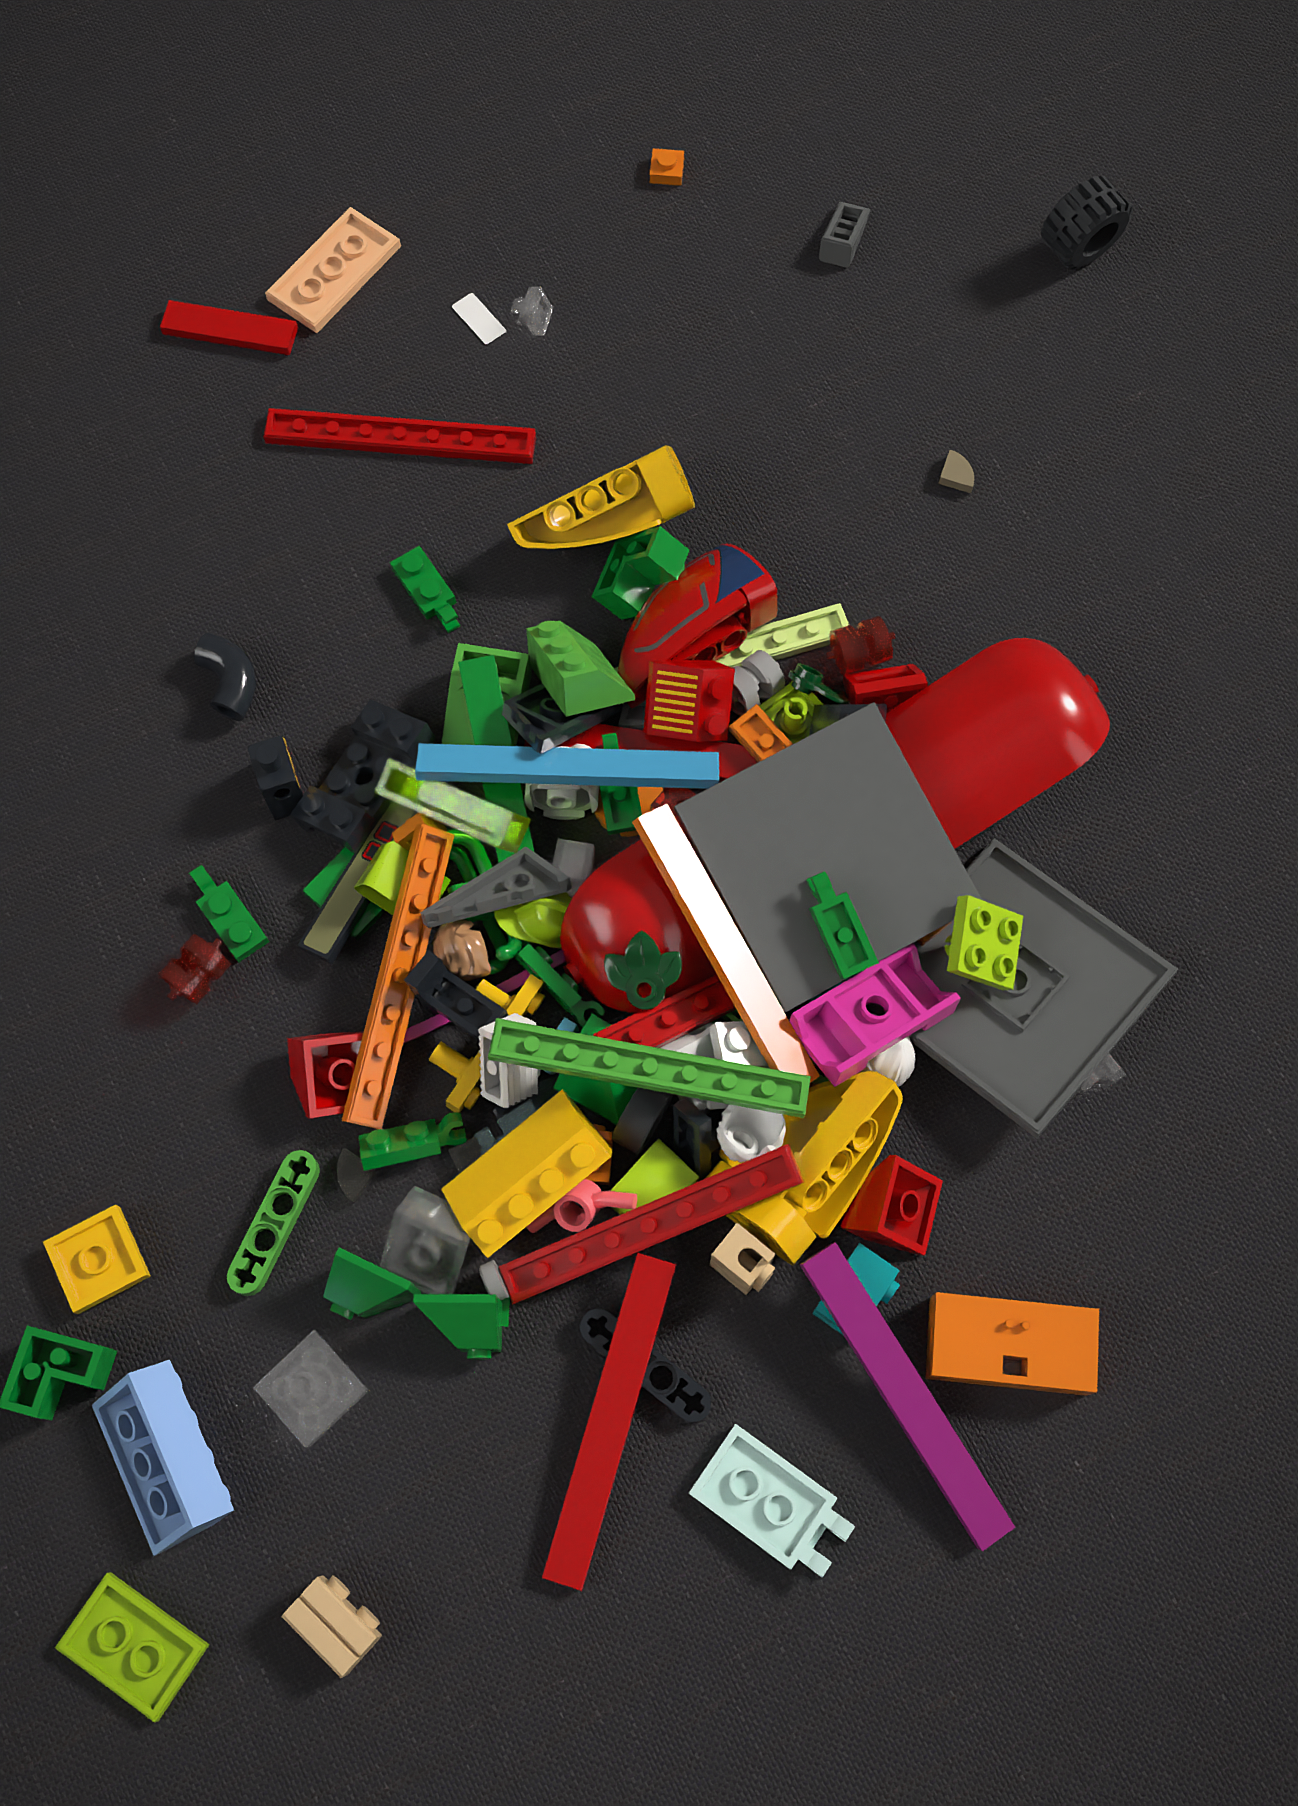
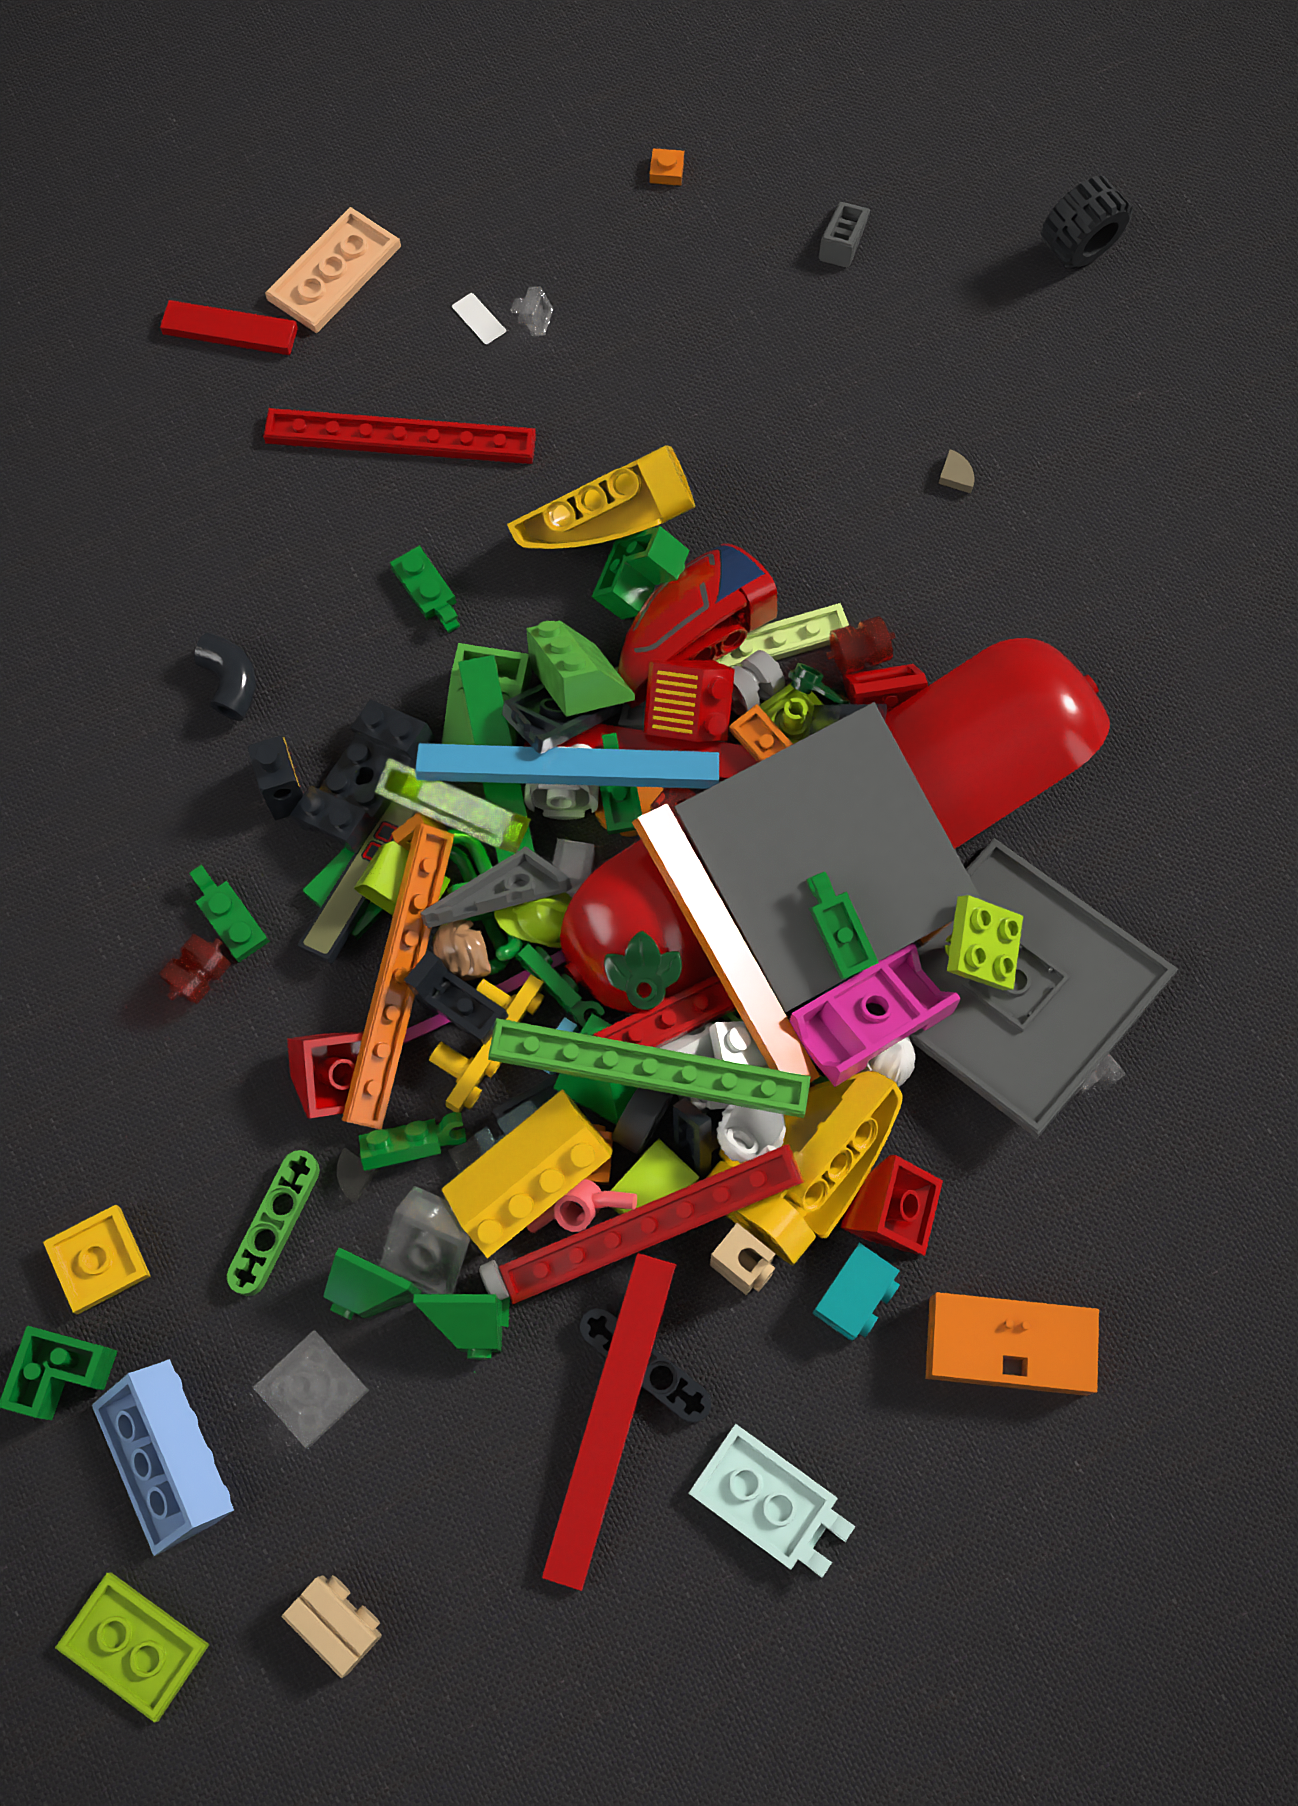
white brick [478,1013,541,1108] -> none
magenta tile [800,1242,1015,1551] -> none

